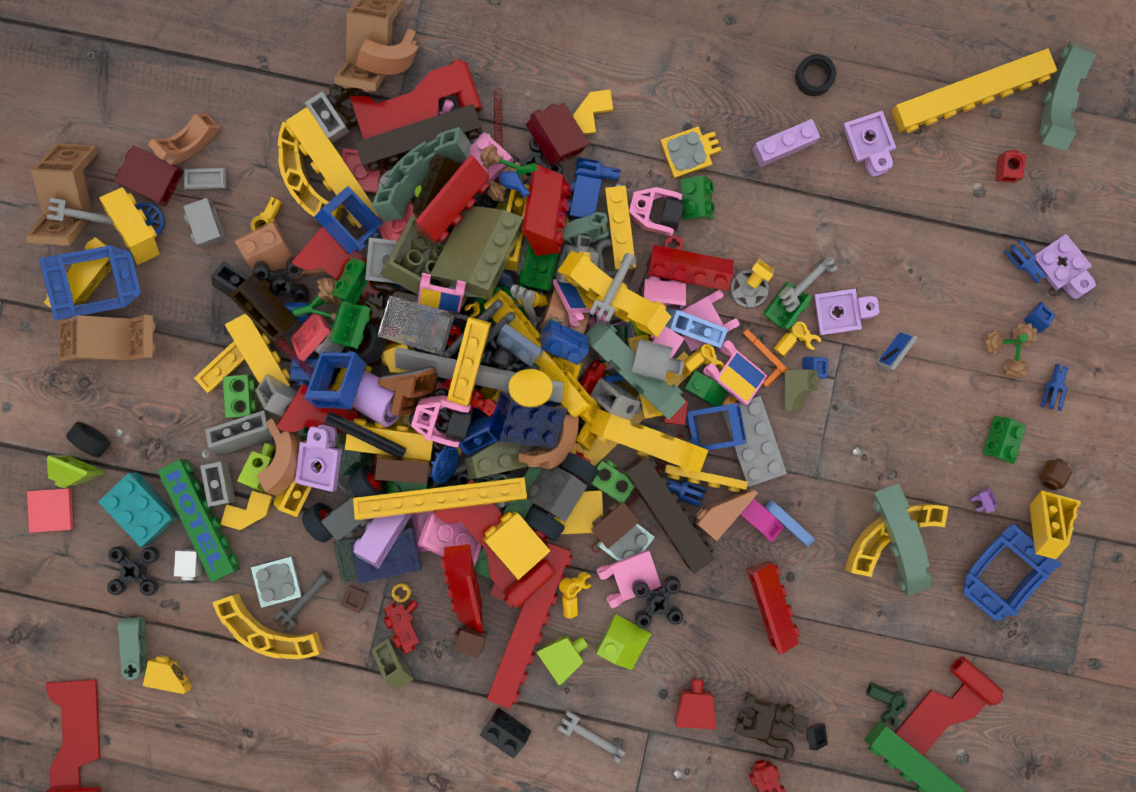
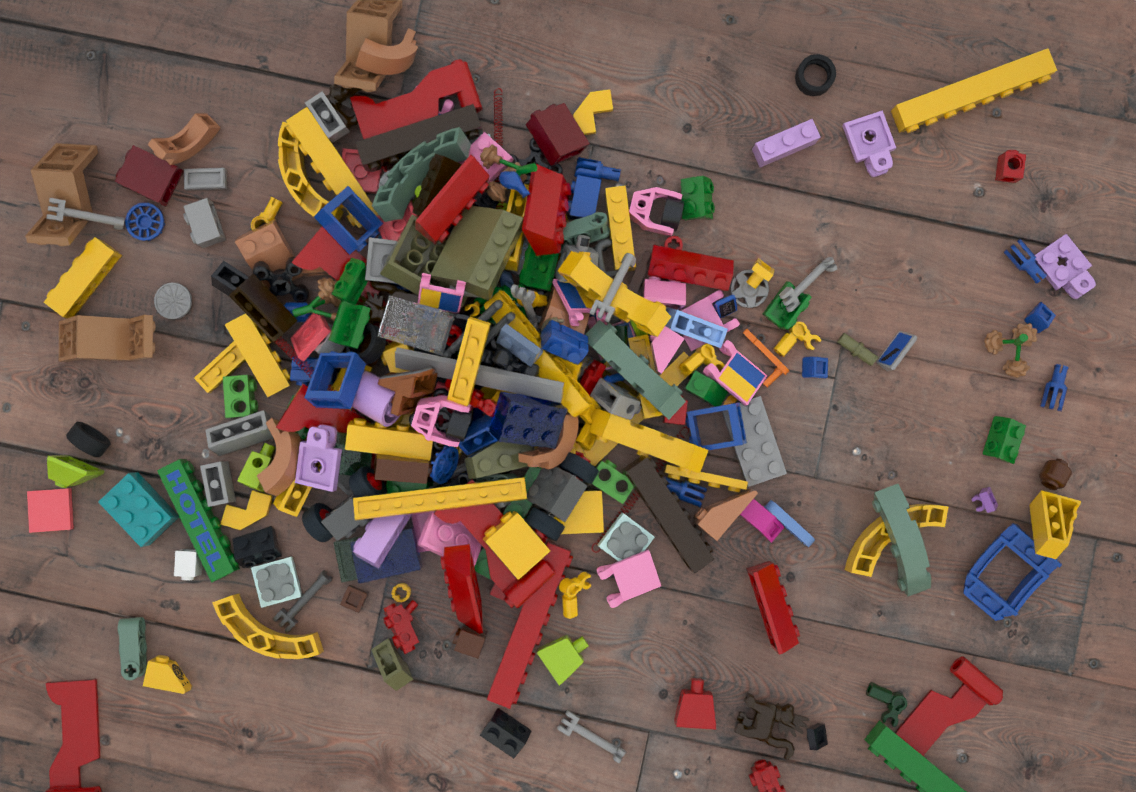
blue wedge [39,245,141,321] -> none
yellow wedge [99,187,160,266] -> none
black gear [107,546,160,596] -> none
light grey torso [255,374,297,416] -> none
black axle [325,412,406,459] -> none
yellow piece [509,369,553,407] -> none
reddish brown brick [591,501,640,549] -> none
lime slope [596,613,652,670] -> none
light grey piece [632,339,684,381] -> none
black gear [632,576,683,629] -> none
piece [660,126,722,179] -> none
olive arch [785,370,819,411] -> none
lavender plate [813,289,880,336] -> none
sand green brick [1039,41,1097,151] -> none
none -> light grey wheel [154,283,192,319]
none -> black bracket [233,526,282,568]
none -> slope [713,294,737,318]
none -> olive pin [837,333,878,366]

